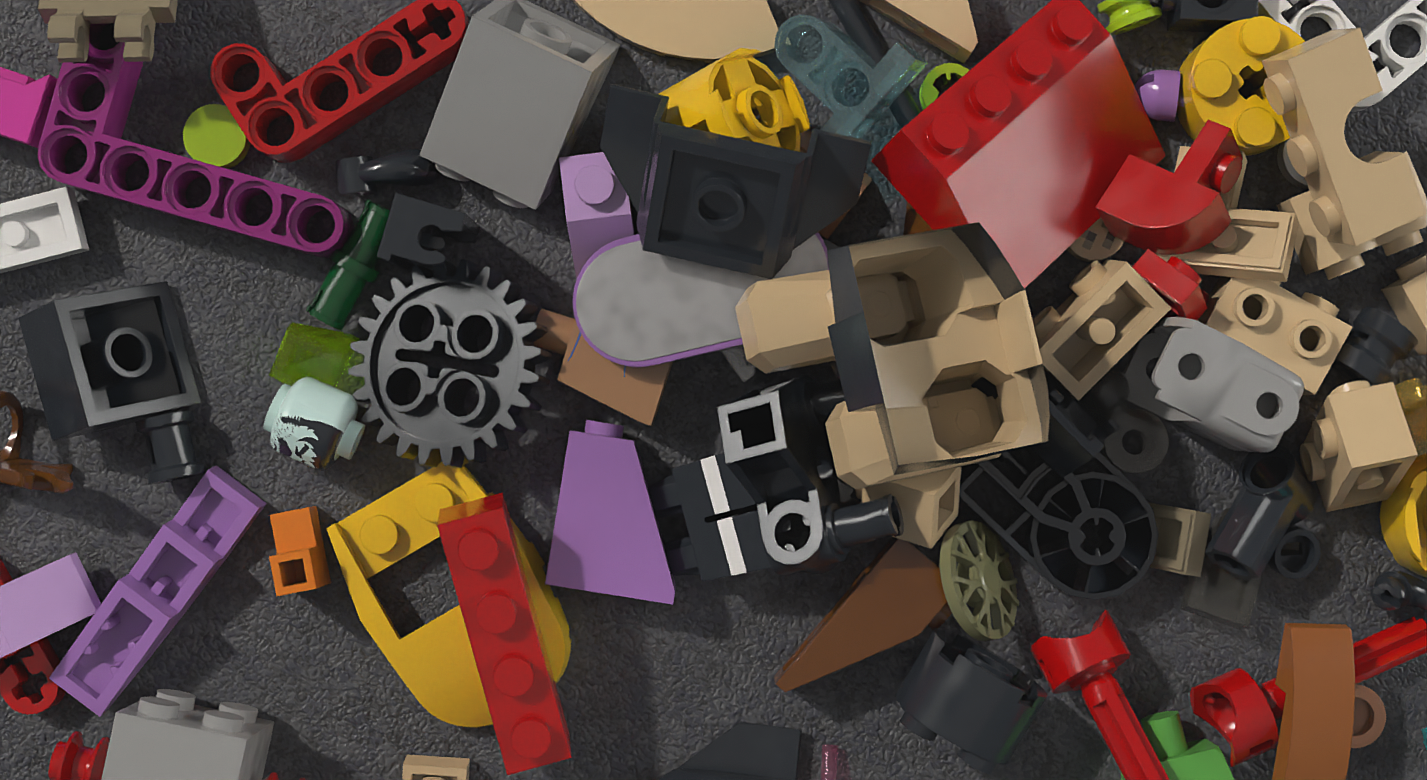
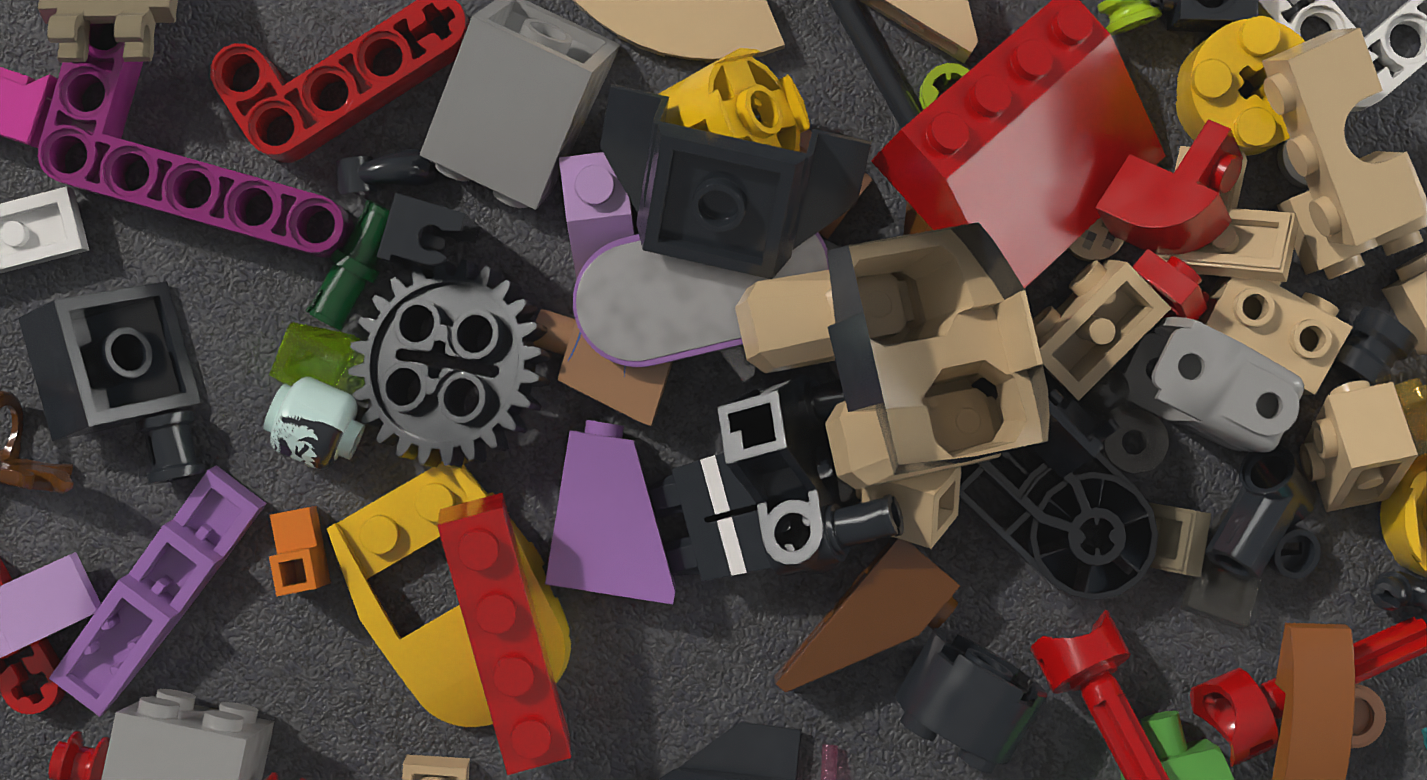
lime tile [183,104,251,169] -> none
clear light blue tile [774,14,928,139] -> none
olive wheel [940,520,1019,642] -> none
medium lavender hinge [1134,69,1180,122] -> none

